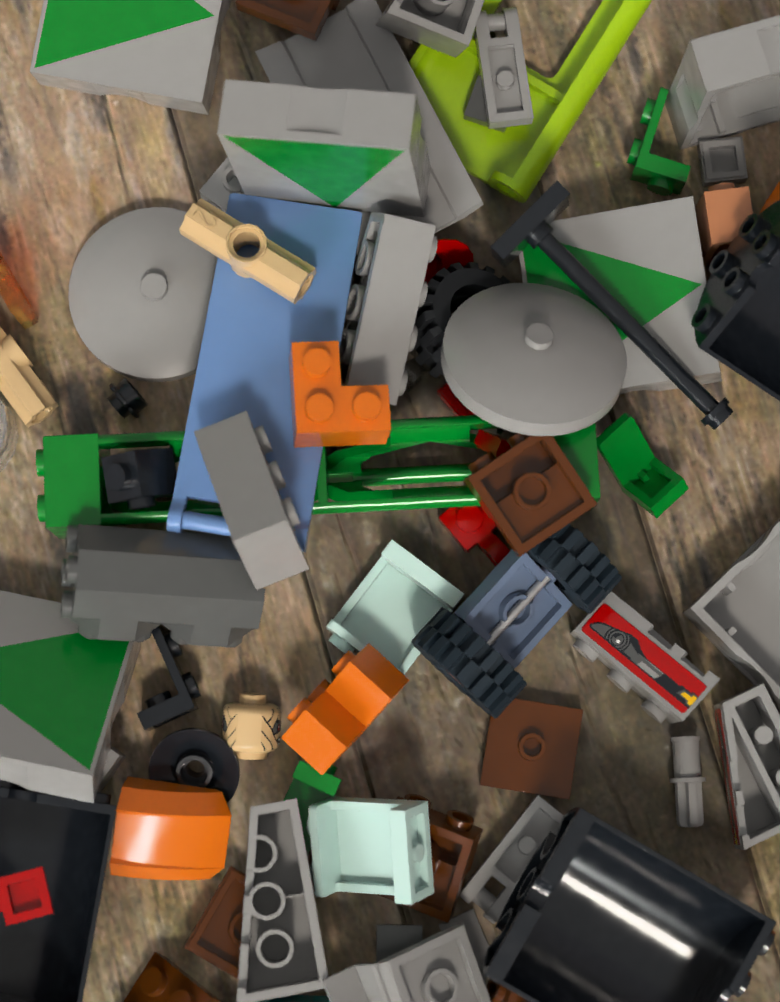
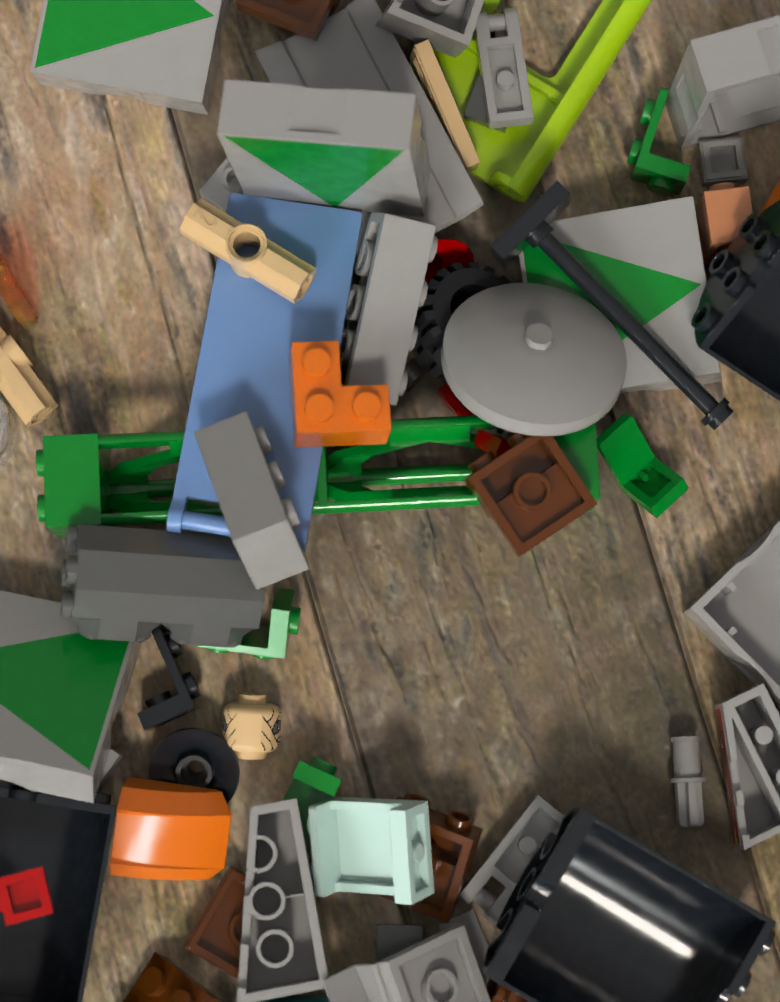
light grey dish [68,207,218,382] -> none
black brick [101,448,177,510] -> none
black plate [107,378,148,418] -> none
orange brick [281,643,409,776] -> none
light aqua panel [326,540,464,675] -> none
plate [411,523,622,719] -> none
red plate [438,506,510,567] -> none
reddish brown plate [479,698,583,800] -> none
wedge [570,591,720,724] -> none
none -> bracket [196,587,301,659]
none -> tan tile [410,39,480,173]

